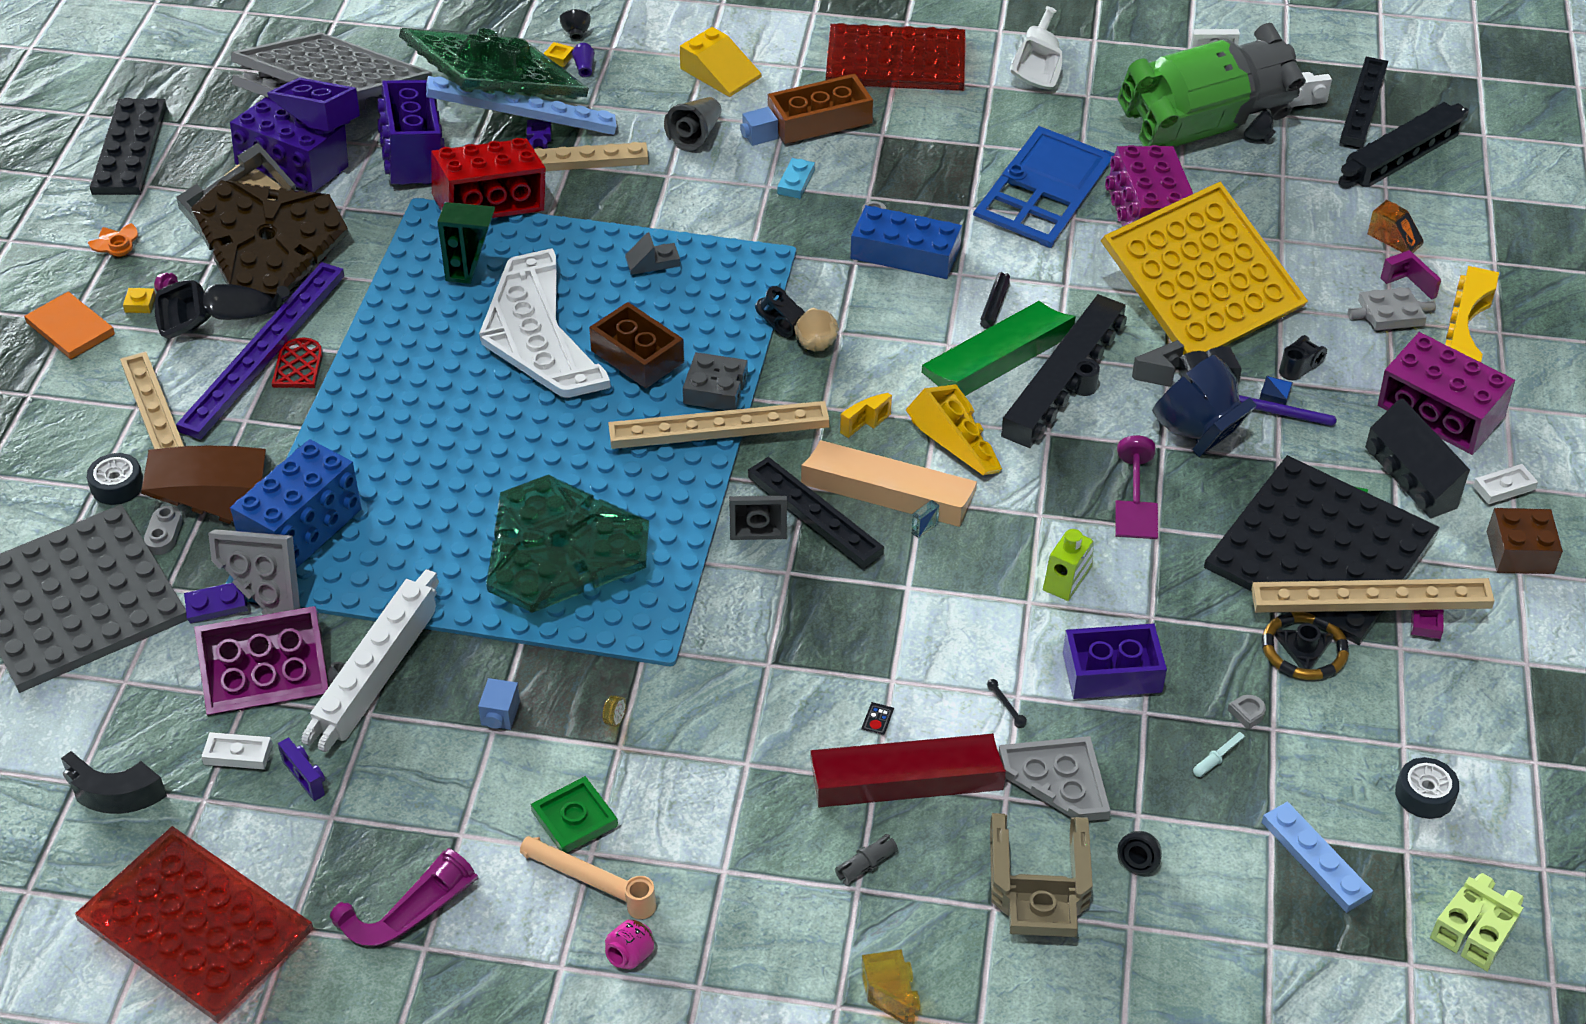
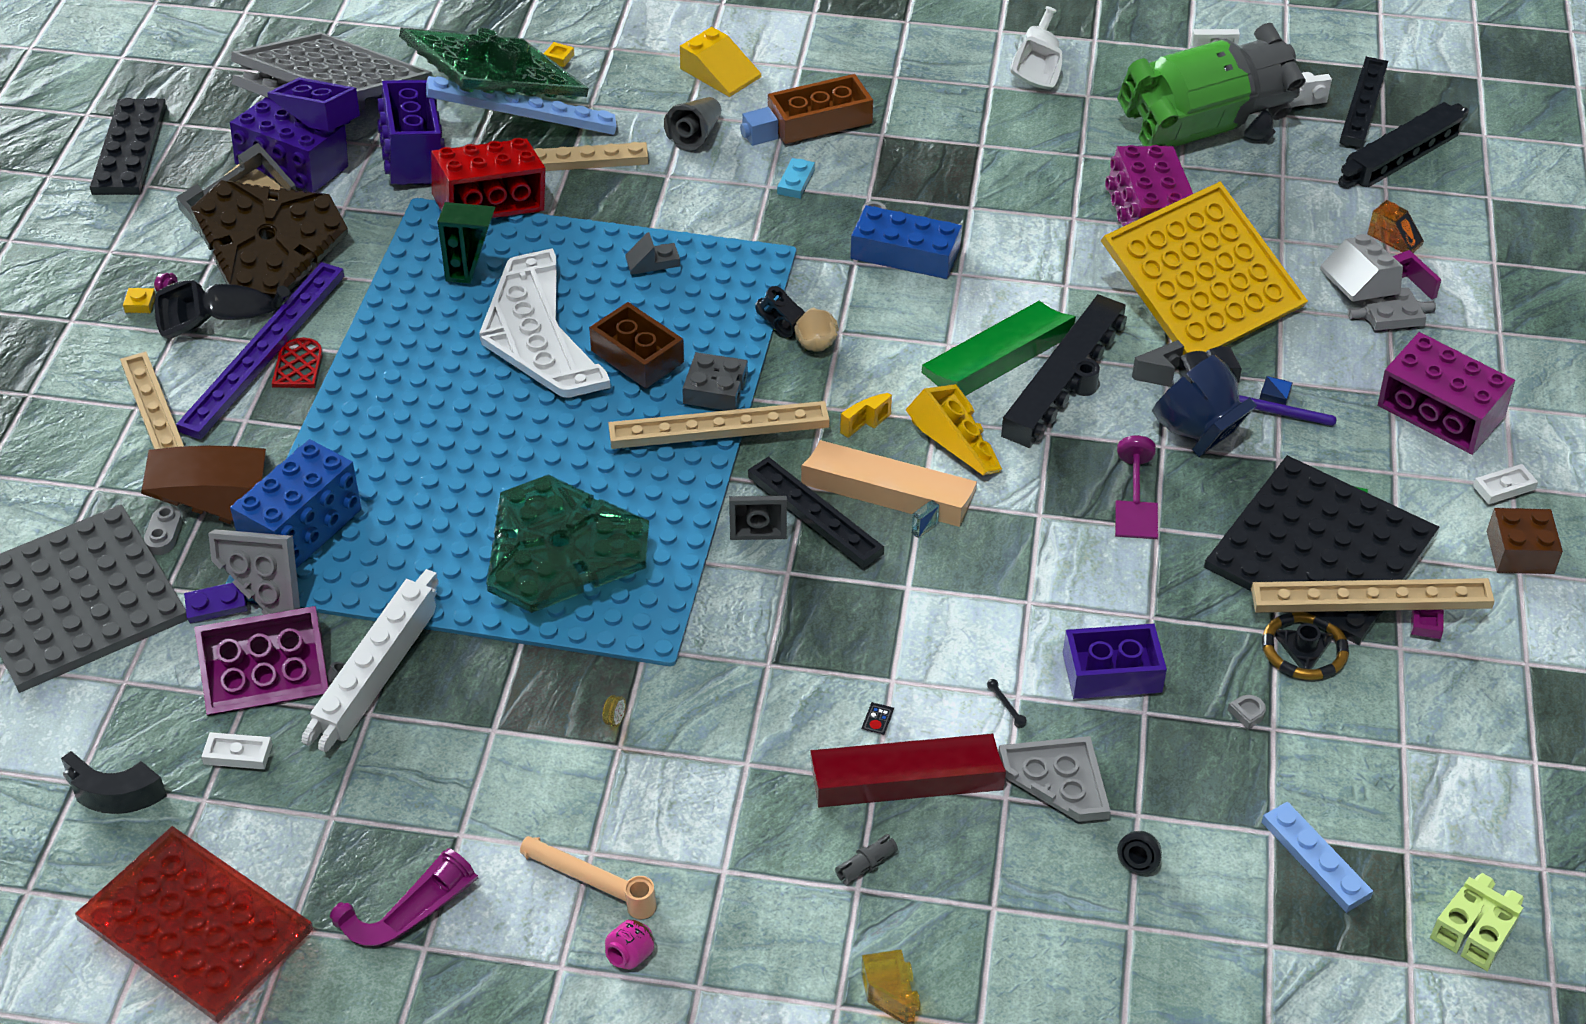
orange tile [24,291,115,359] -> none
black wheel [86,453,144,505] -> none
orange plate [88,223,138,257] -> none
dark purple plate [278,737,325,801] -> none
medium blue brick [478,678,520,730] -> none
dark purple plate [527,120,552,149] -> none
green plate [531,776,618,853] -> none
black brick [559,9,591,39] -> none
dark purple cone [572,43,595,77] -> none
clear red plate [826,23,965,91] -> none
blue door [973,126,1115,248] -> none
black axle [980,272,1010,328] -> none
dark tan plate [990,813,1093,937] -> none
lime torso [1043,529,1094,601] -> none
light aqua piece [1193,732,1245,778] -> none
black piece [1279,335,1327,380] -> none
black slope [1365,398,1470,519] -> none
black wheel [1395,757,1459,819] -> none
yellow arch [1445,266,1499,362] -> none
none -> light grey slope [1320,234,1403,302]

